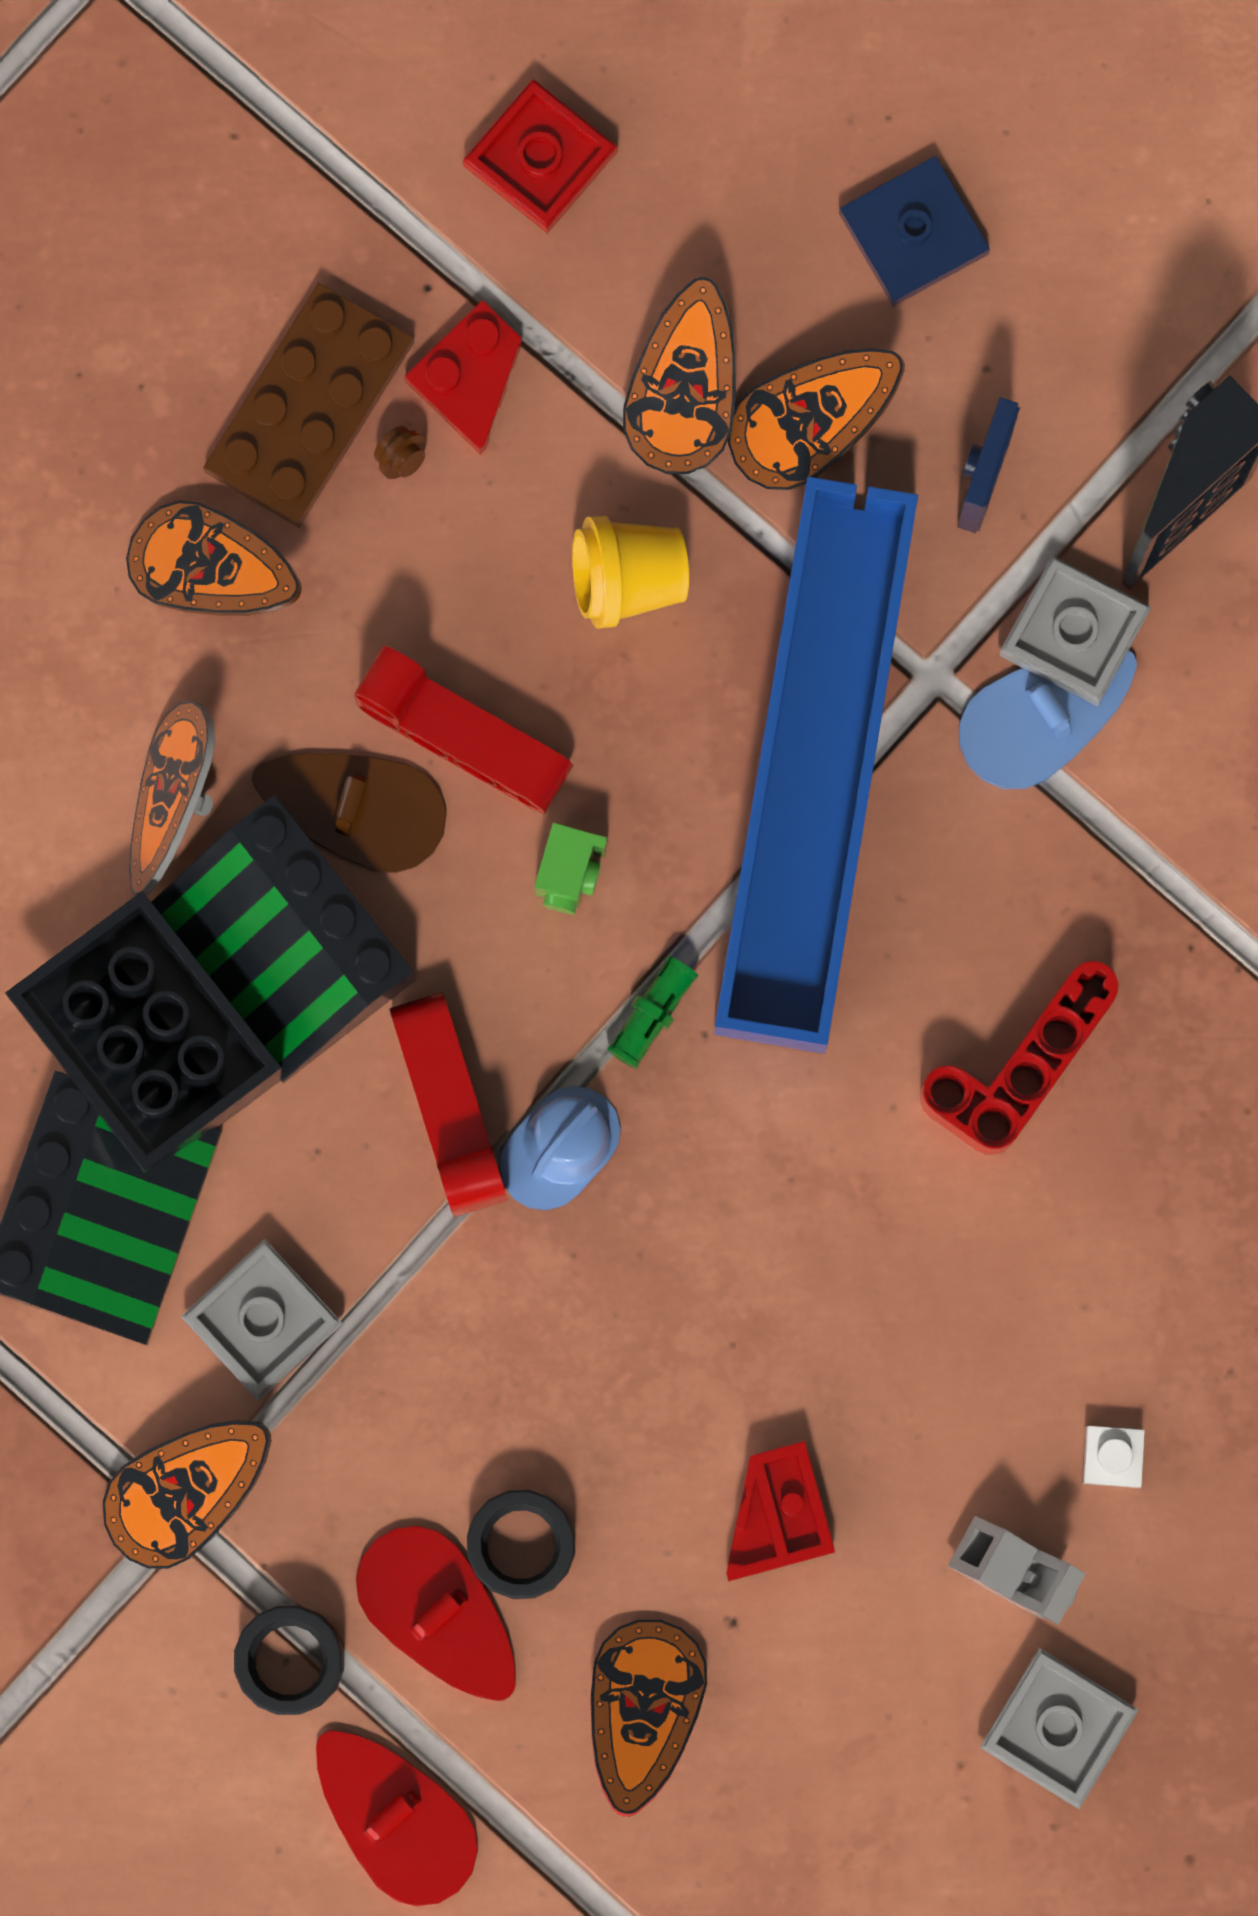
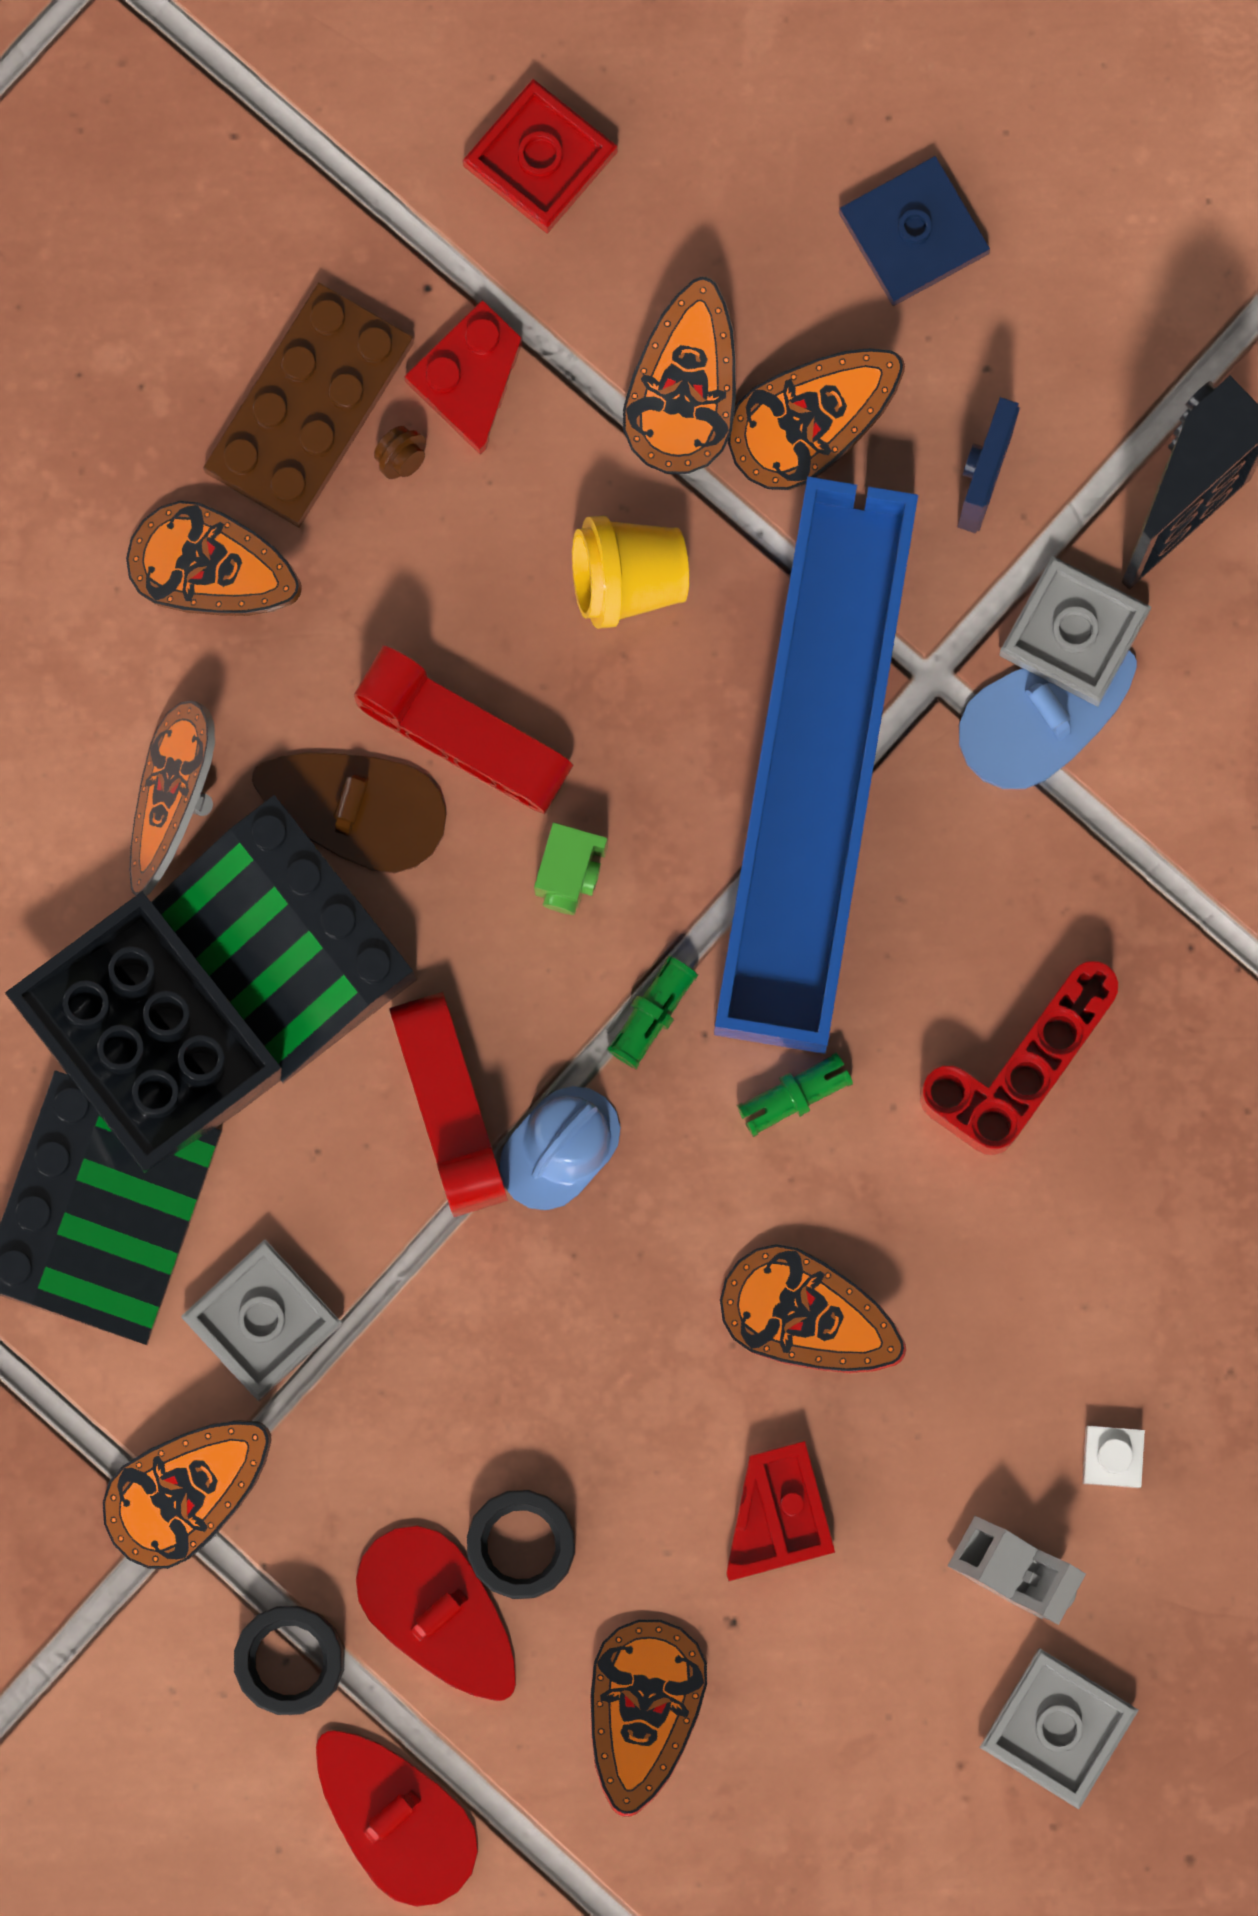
none -> shield [720,1244,906,1373]
none -> green pin [736,1052,853,1137]

